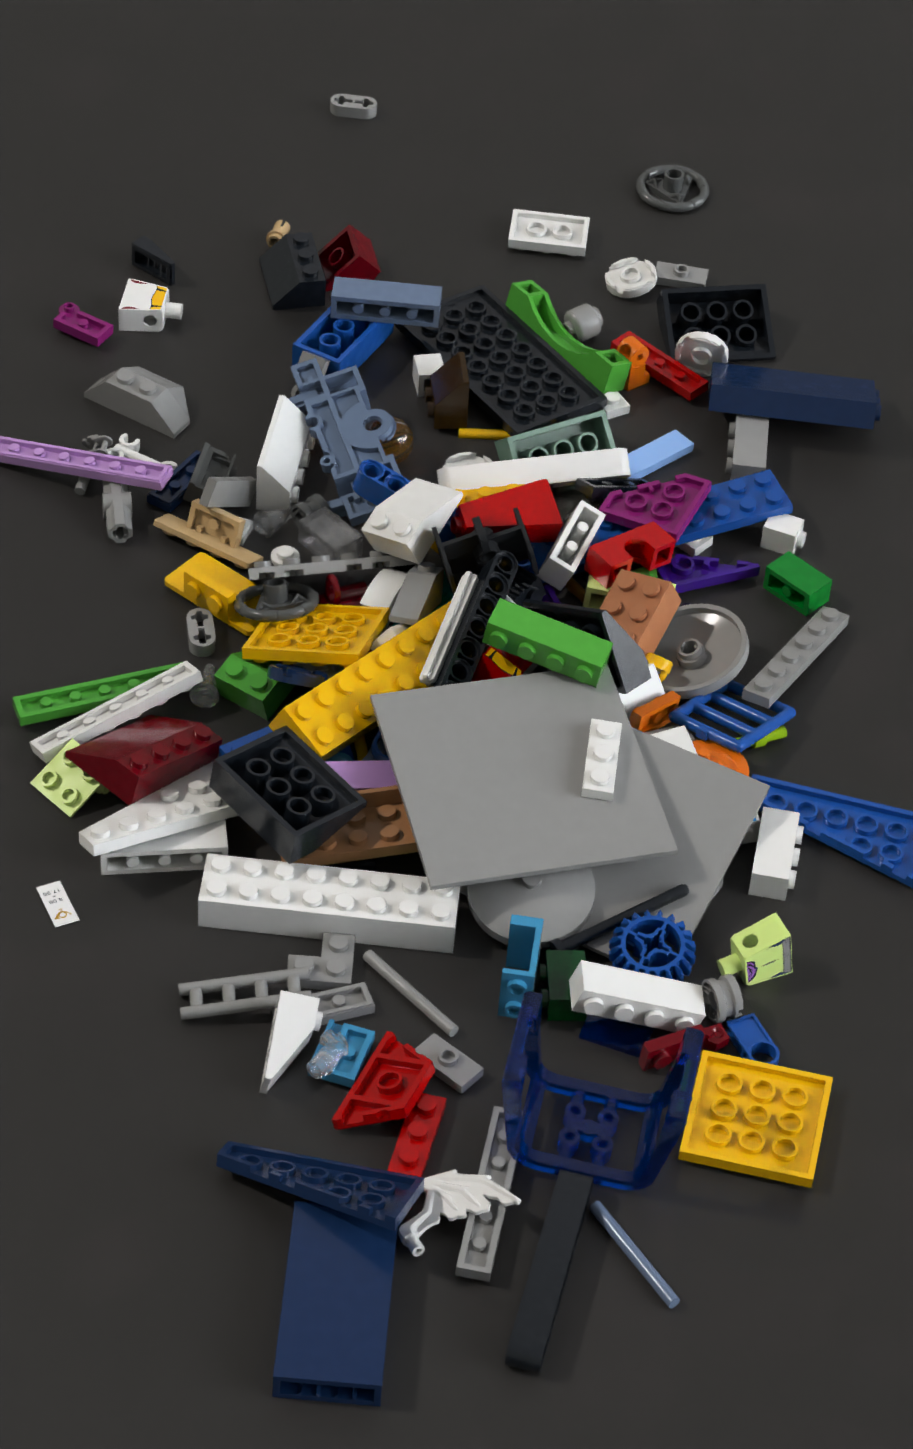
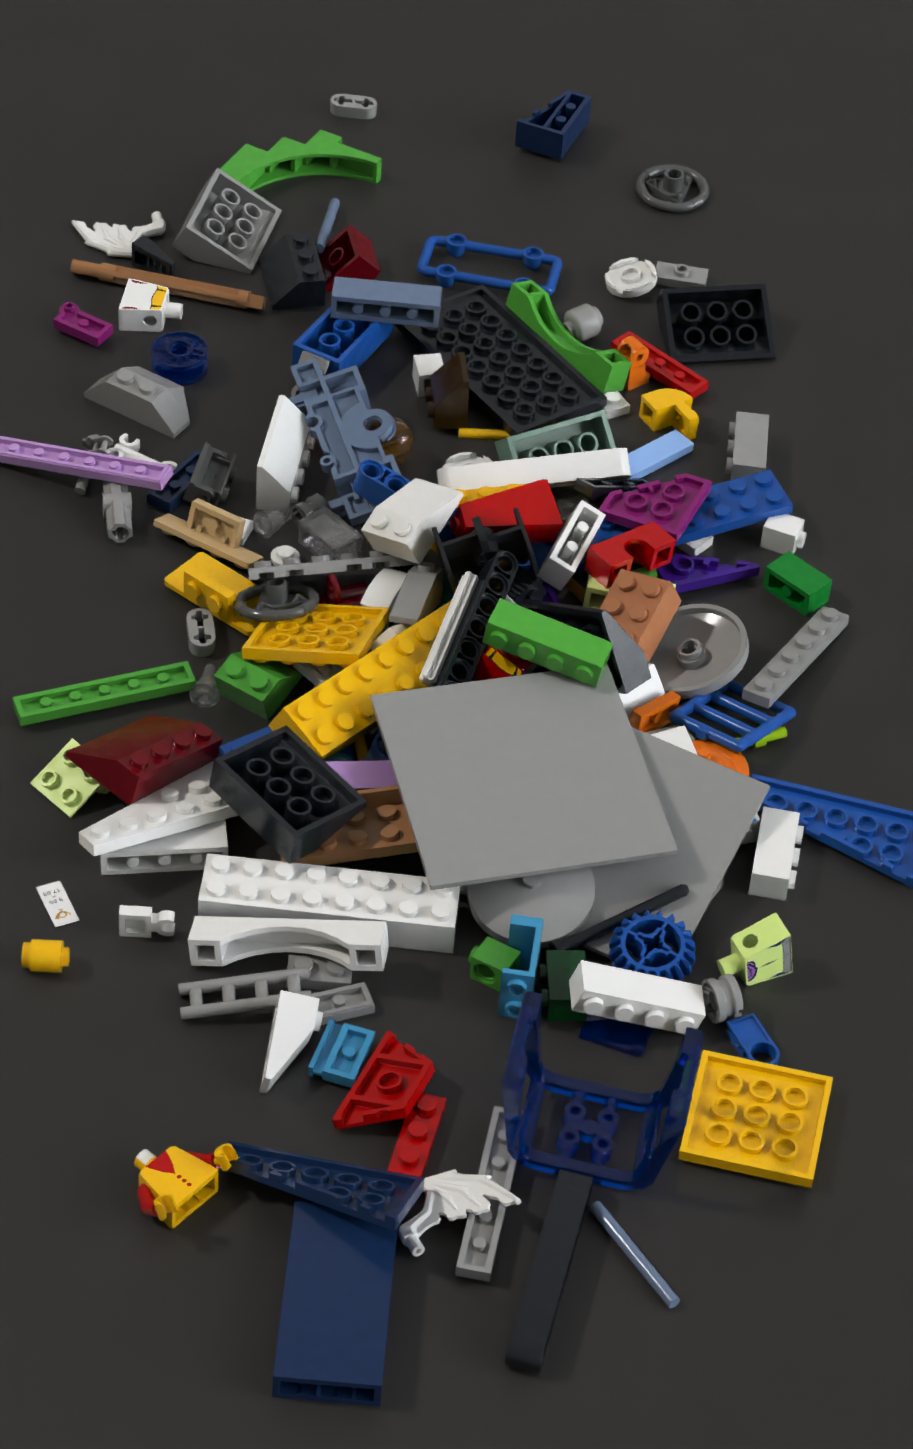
white plate [29,661,203,763] -> none
light grey tile [199,476,257,508] -> none
tan pin [266,220,290,248] -> none
dark blue tile [267,663,329,687] -> none
clear arm [307,1029,349,1079] -> none
light grey bar [363,949,459,1037] -> none
light grey plate [415,1033,484,1094] -> none
white plate [508,209,590,257] -> none
white plate [581,718,622,801] -> none
dark red hinge [638,1023,730,1071] -> none
yellow tile [645,652,673,682] -> none
white tile [675,331,729,377] -> none
dark blue brick [708,362,881,430] -> none
none -> yellow brick [21,939,70,973]
none -> medium nougat piece [70,259,267,310]
none -> white animal [71,211,166,258]
none -> white plate [119,905,175,938]
none -> yellow torso [134,1143,239,1229]
none -> clear blue wheel [151,331,208,386]
none -> light grey slope [172,168,282,274]
none -> white arch [188,916,389,971]
none -> bright green arch [220,129,382,191]
none -> sand blue bar [315,198,340,254]
none -> blue bar [417,233,563,296]
none -> bright green brick [468,936,521,992]
none -> dark blue wedge [515,90,592,160]
none -> yellow brick [639,388,699,440]

